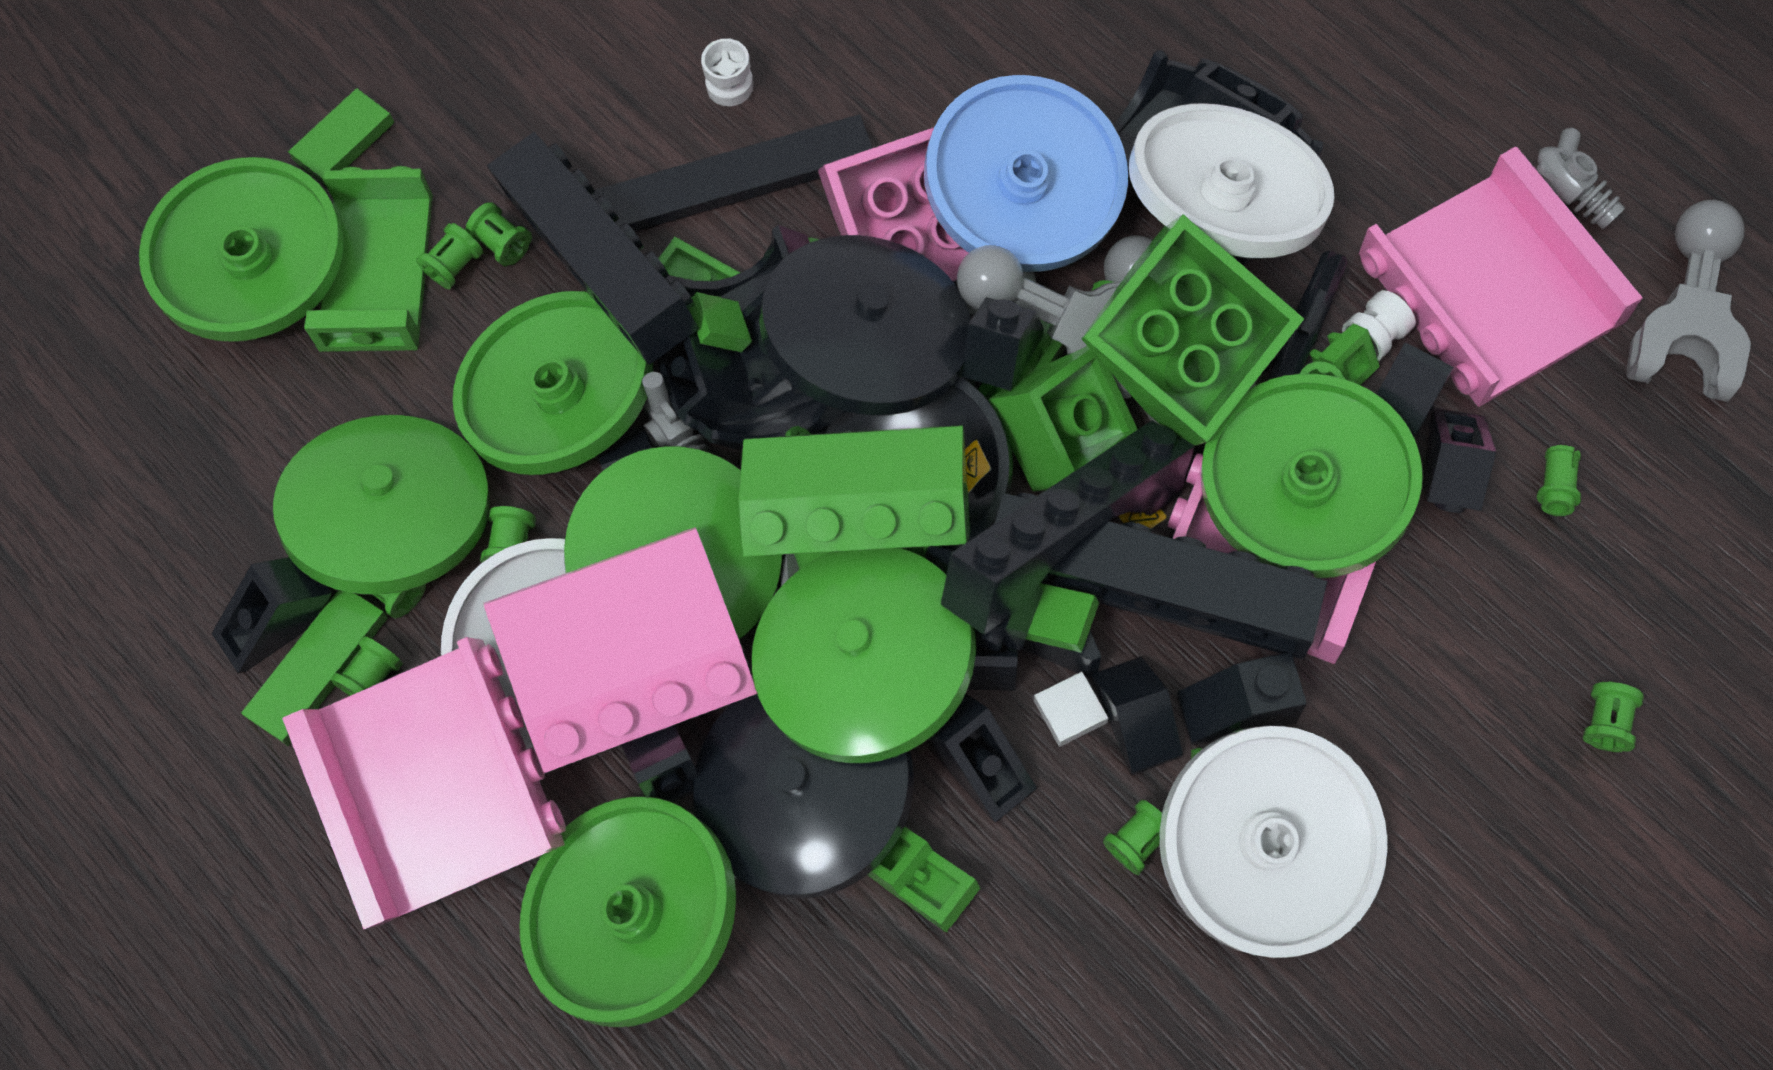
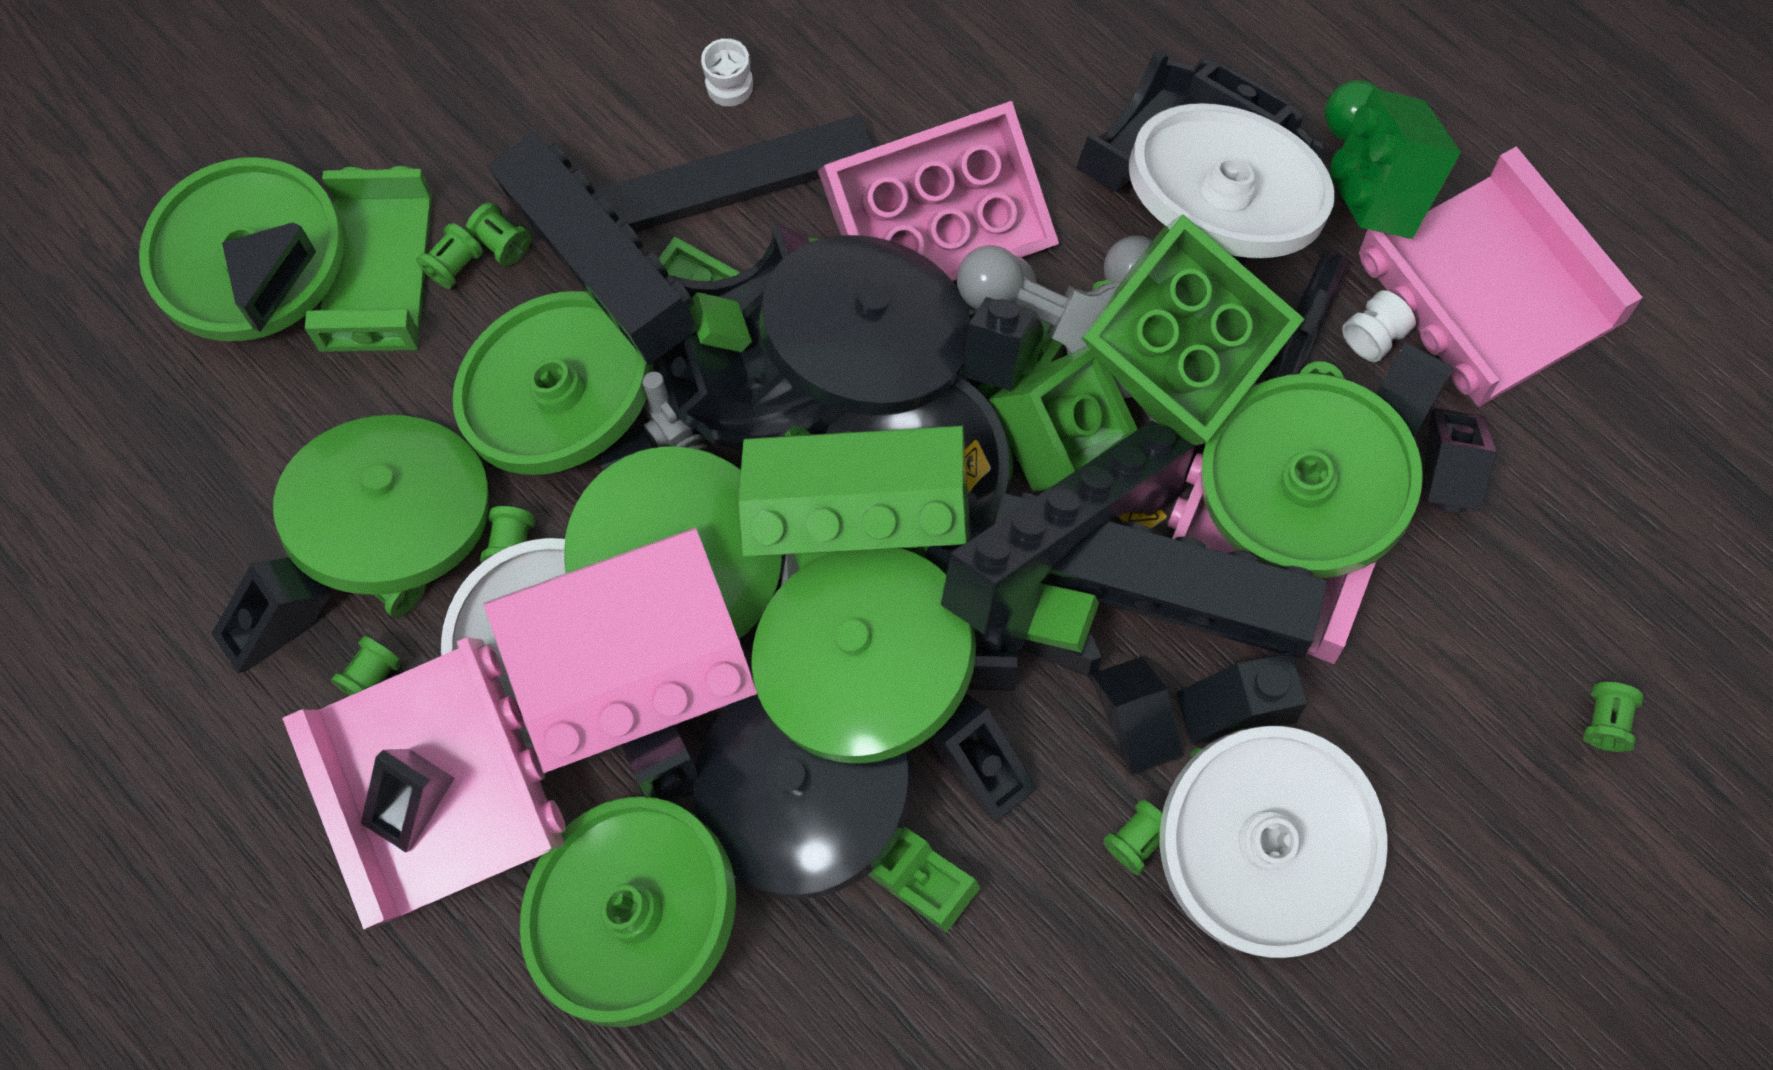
bright green tile [241,590,388,746] -> none
bright green tile [288,88,394,186] -> none
light blue dish [924,75,1128,272] -> none
white tile [1033,672,1108,747] -> none
bright green tile [1310,324,1380,385] -> none
light grey piece [1537,128,1625,230] -> none
bright green pin [1537,445,1581,516] -> none
light grey piece [1626,200,1751,402] -> none
none -> black slope [222,222,316,332]
none -> black slope [361,749,455,853]
none -> green brick [1324,80,1461,239]

